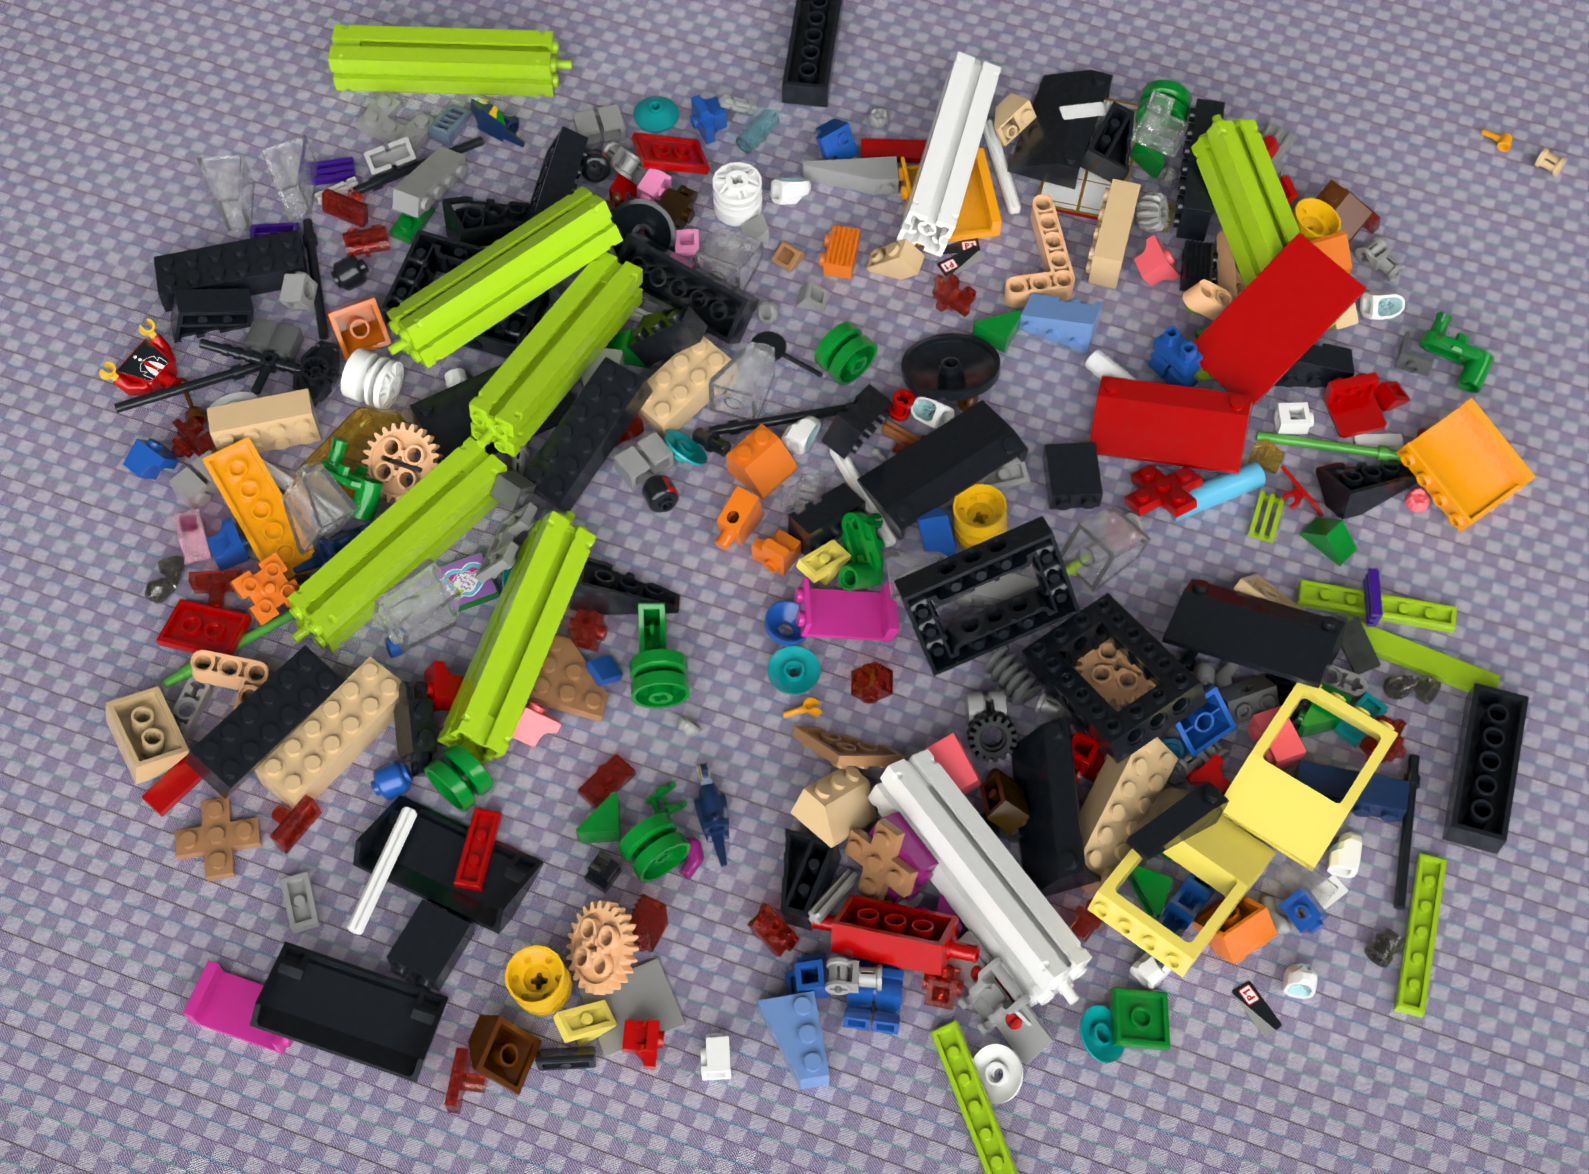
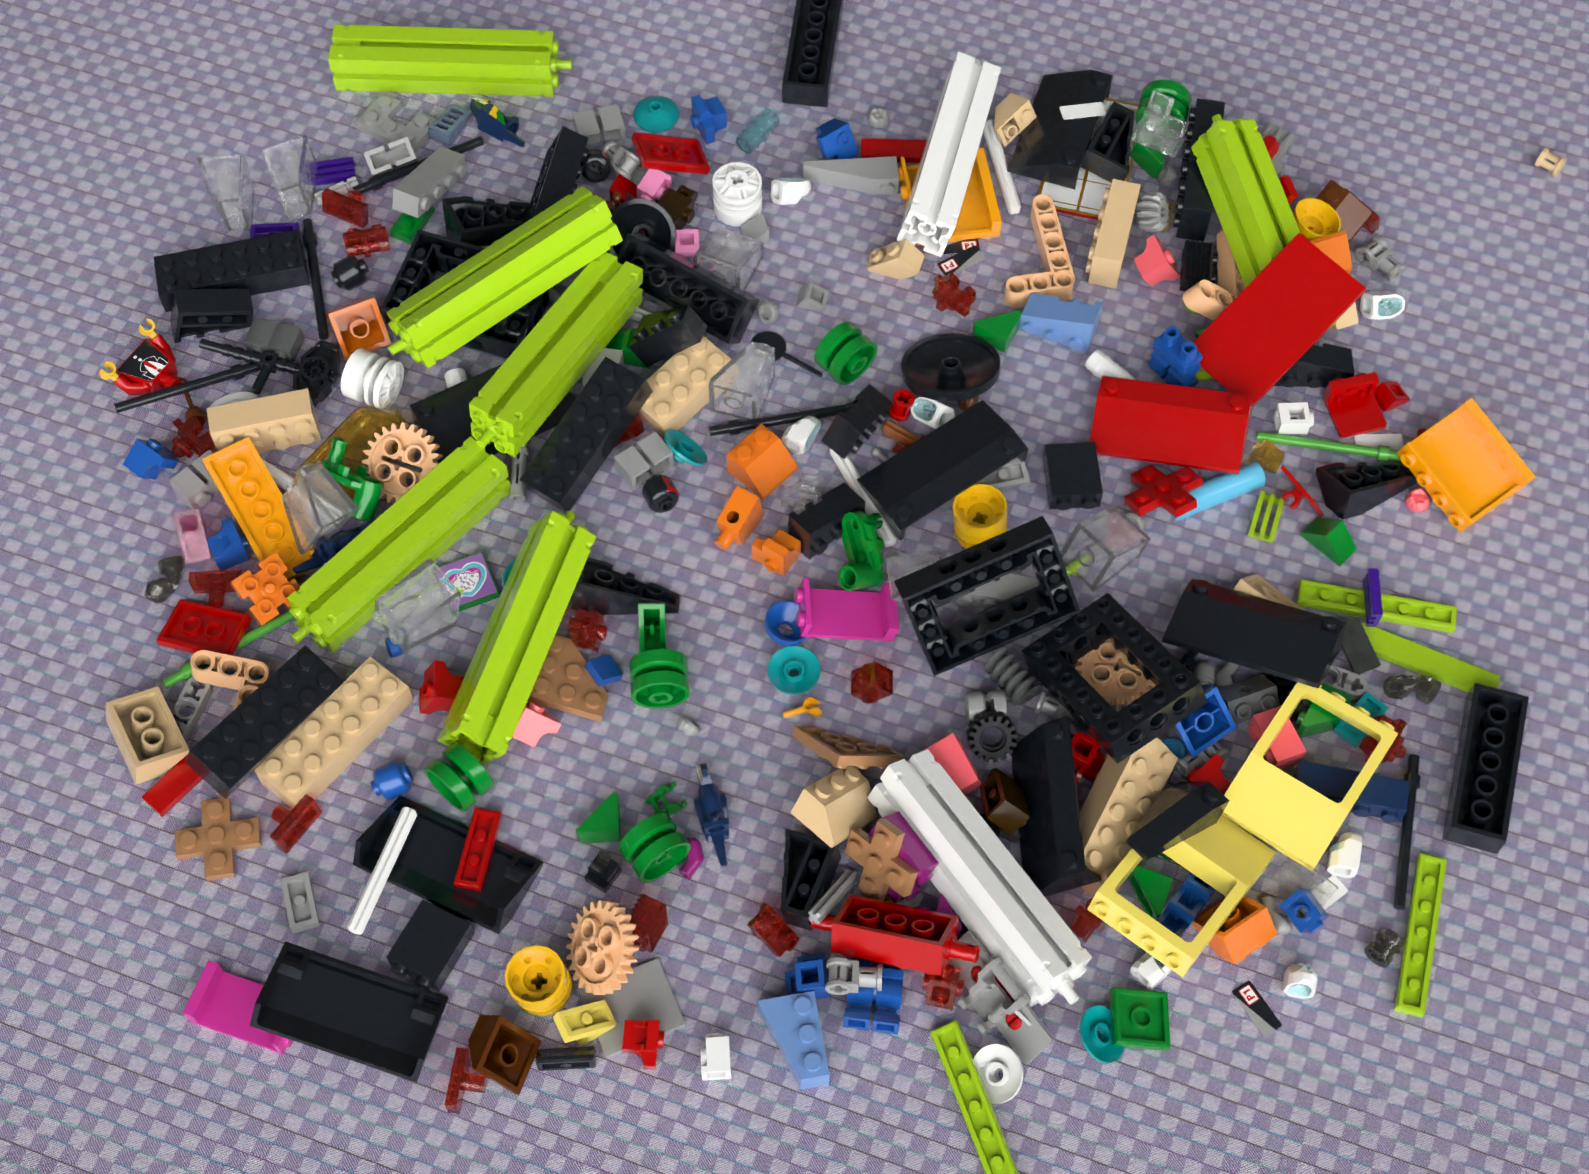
light grey brick [279,271,318,311] -> none
black hinge [394,681,438,777] -> none
light grey plate [474,502,538,584] -> none
dark grey brick [490,470,536,511] -> none
clear red tile [577,753,636,810] -> none
black axle [692,428,732,457] -> none
light grey axle [718,94,758,115] -> none
medium nougat slope [771,240,806,273] -> none
light yellow slope [796,539,851,585] -> none
orange brick [819,224,860,279] -> none
blue slope [916,507,957,560] -> none
dark grey bracket [1395,331,1434,376] -> none
green piece [1419,312,1494,393] -> none
light orange hand [1481,129,1513,152] -> none

